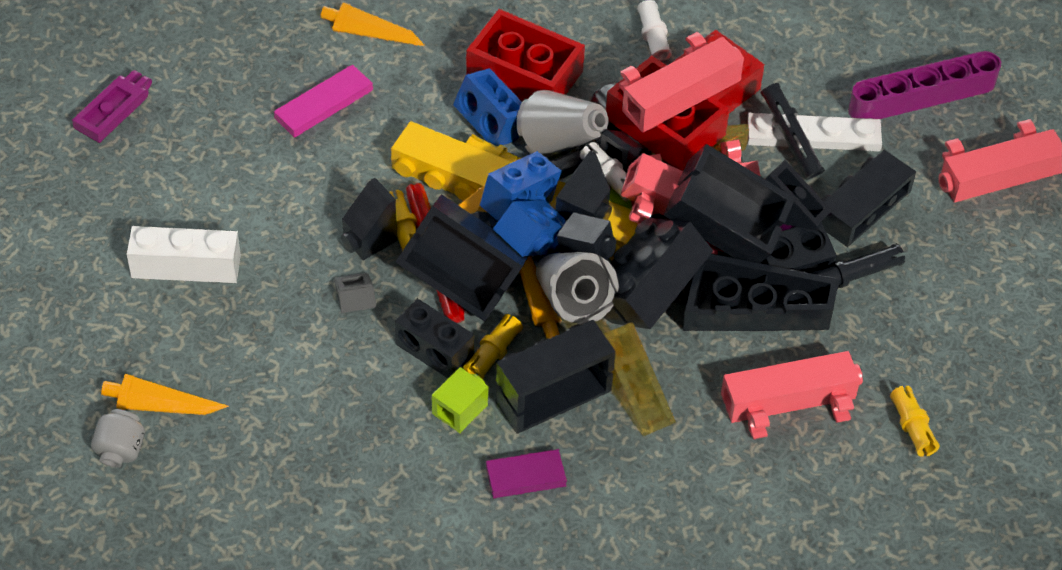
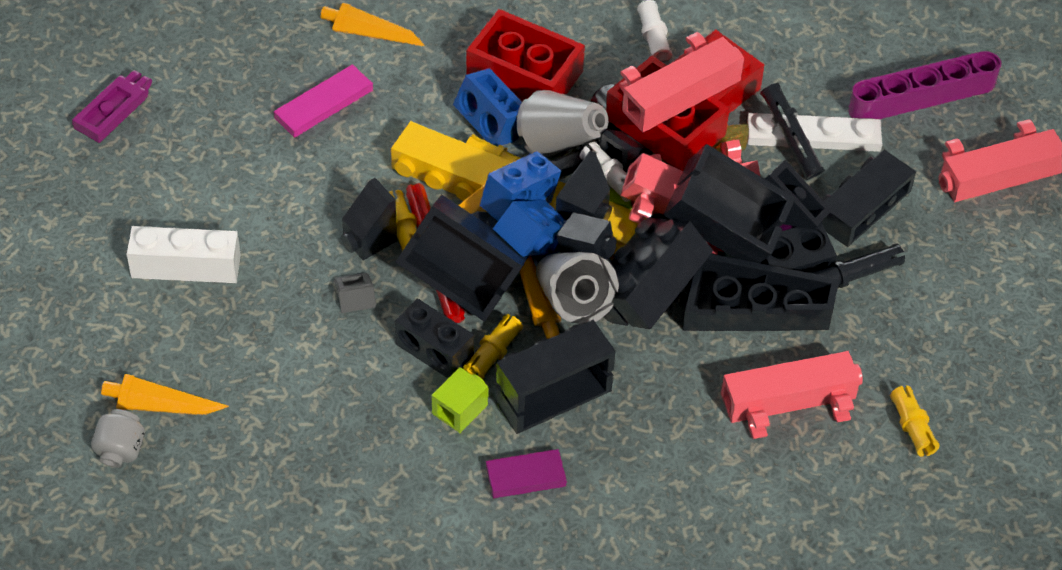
clear yellow slope [604,322,676,437] -> none

